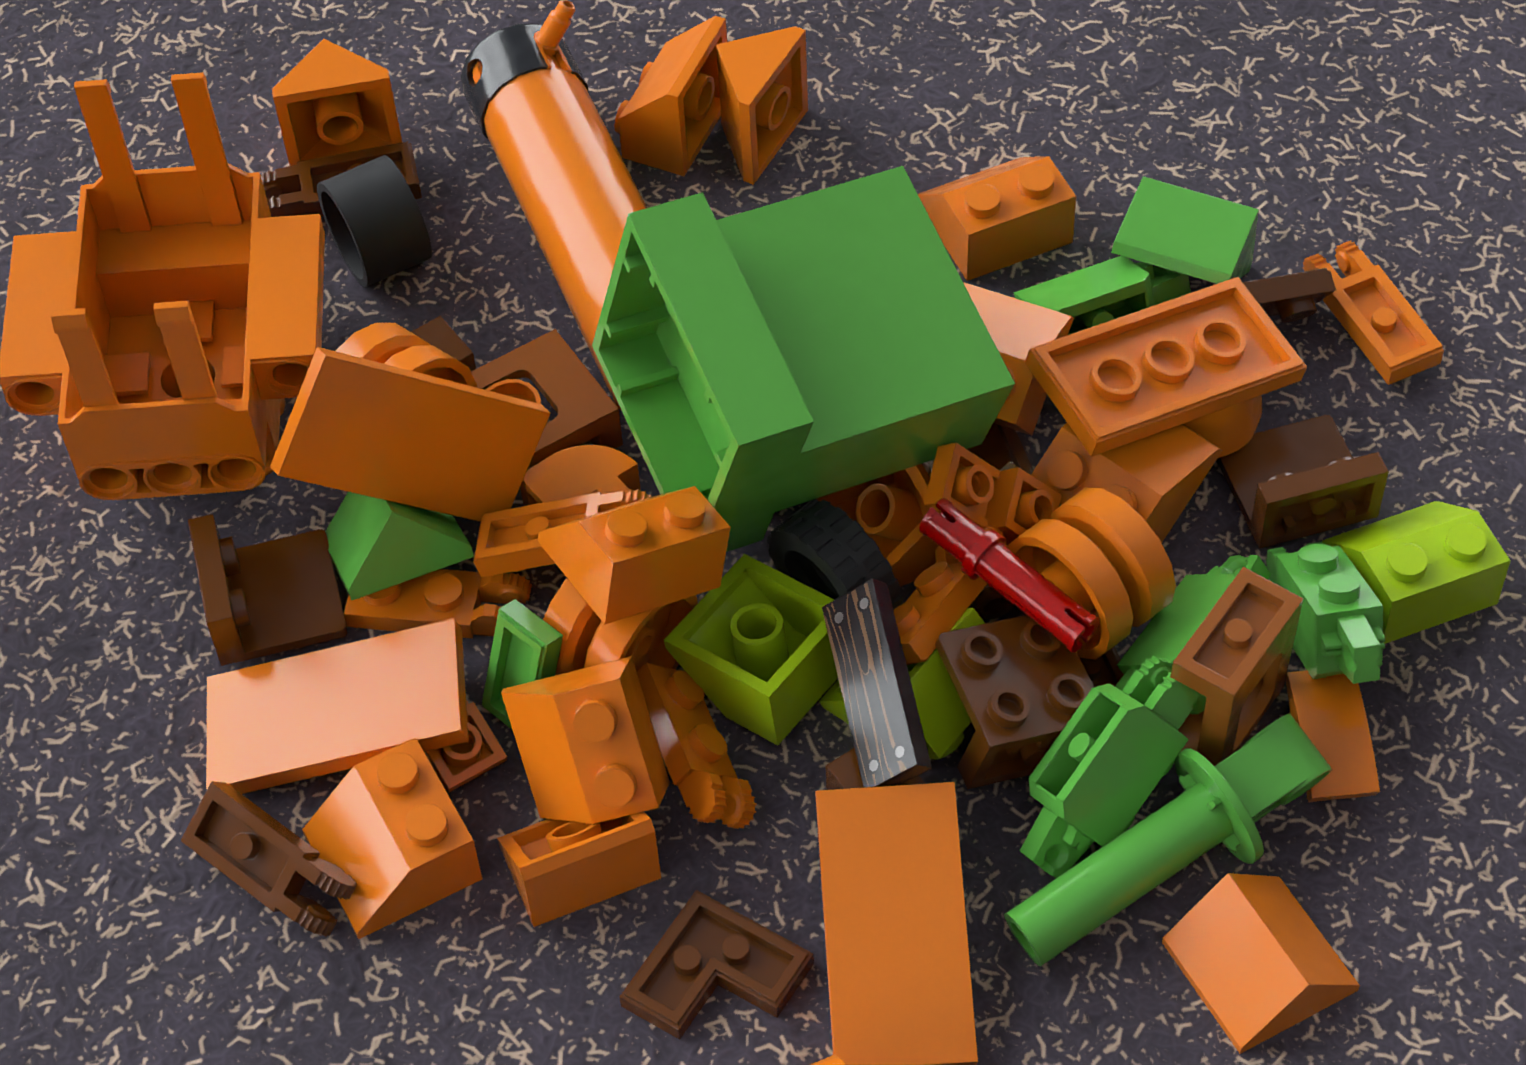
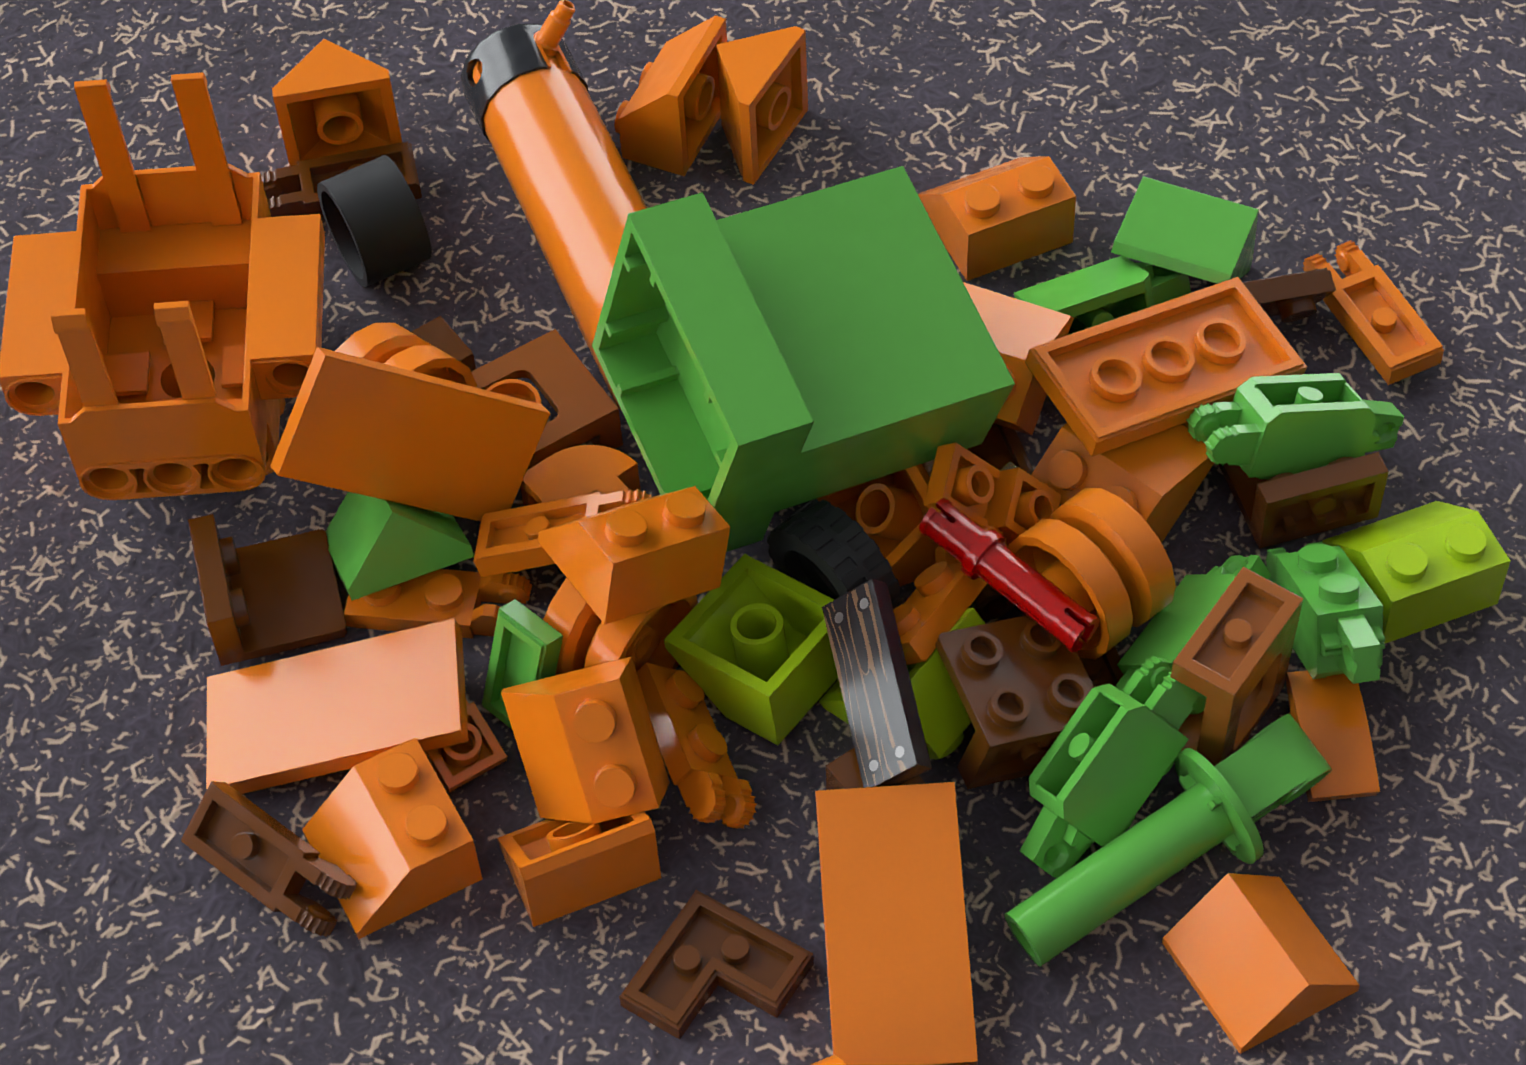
none -> bright green hinge [1186,373,1404,479]

